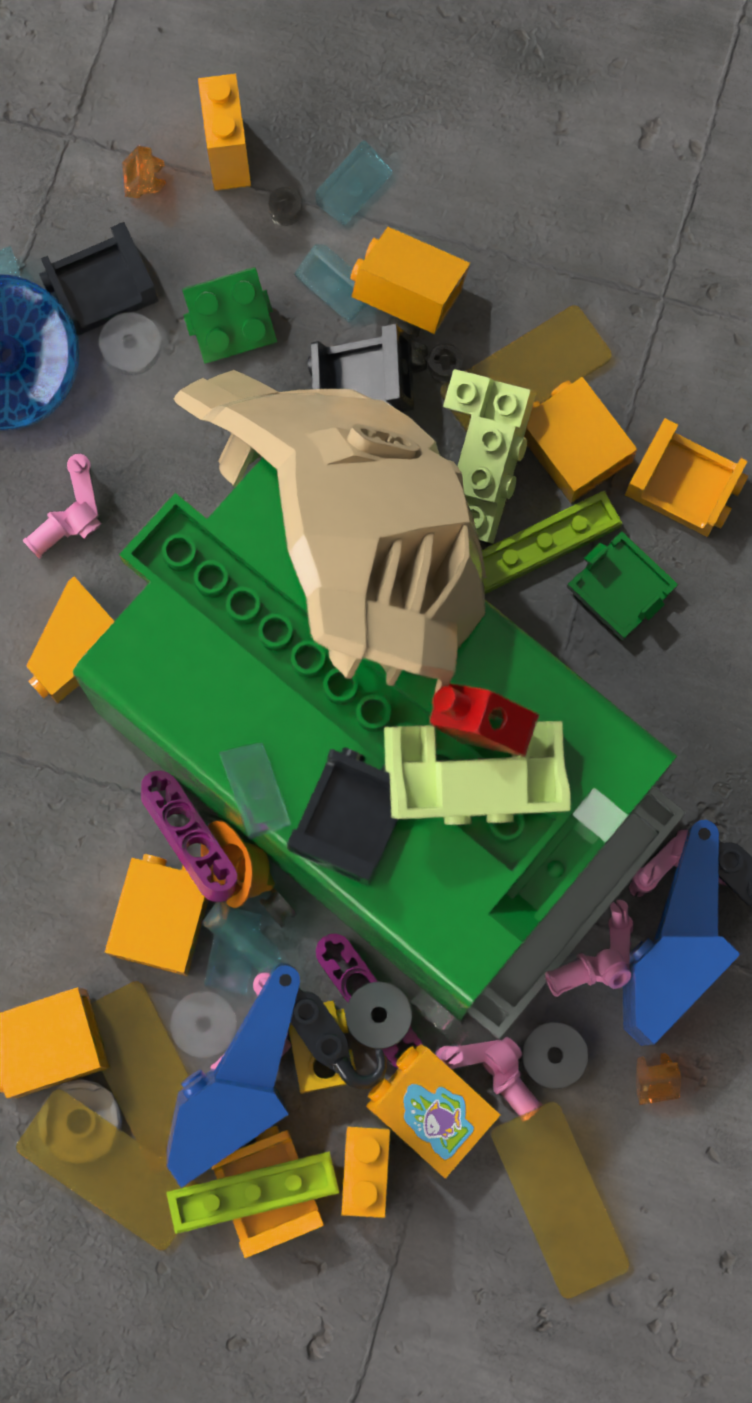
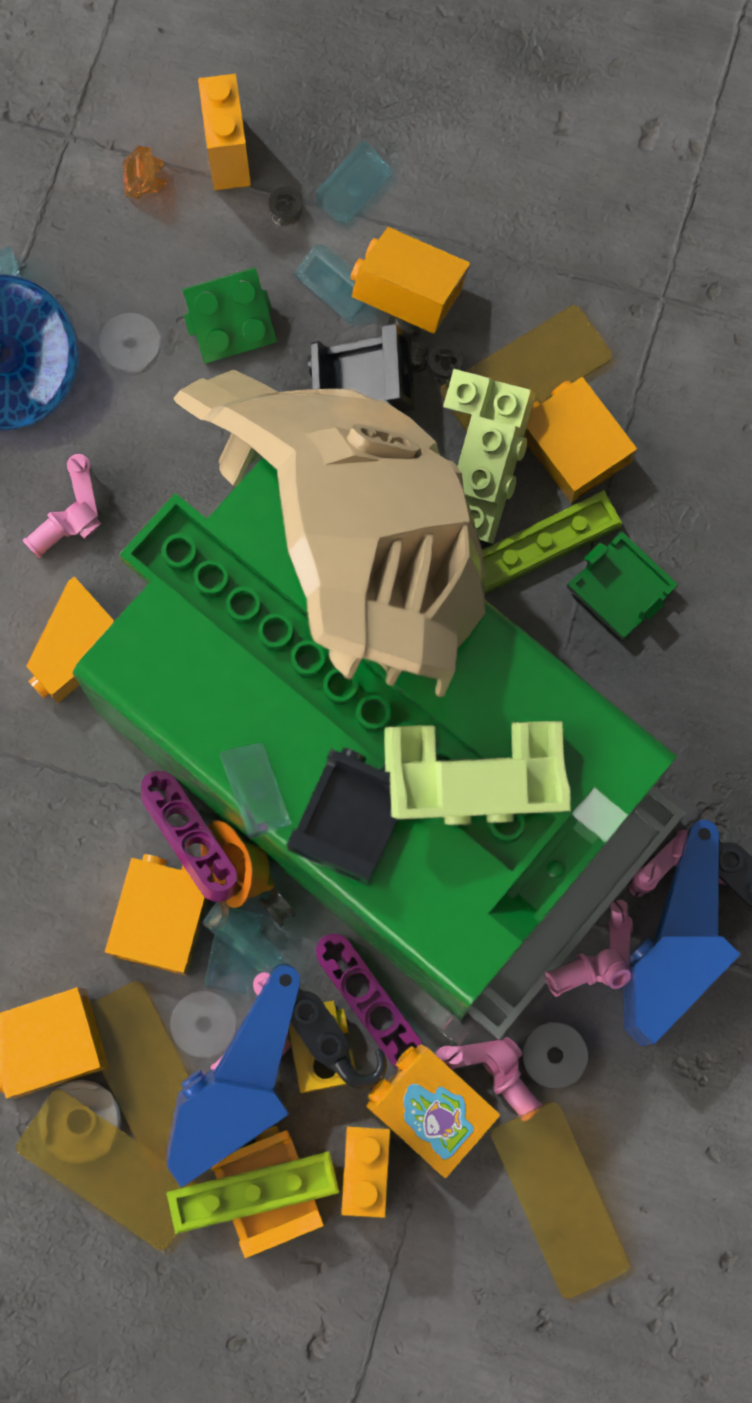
black panel [39,222,158,337] -> none
dark grey piece [346,982,412,1049] -> none
red torso [430,683,539,757] -> none
light orange panel [625,418,749,537] -> none
clear orange tile [636,1053,681,1105] -> none

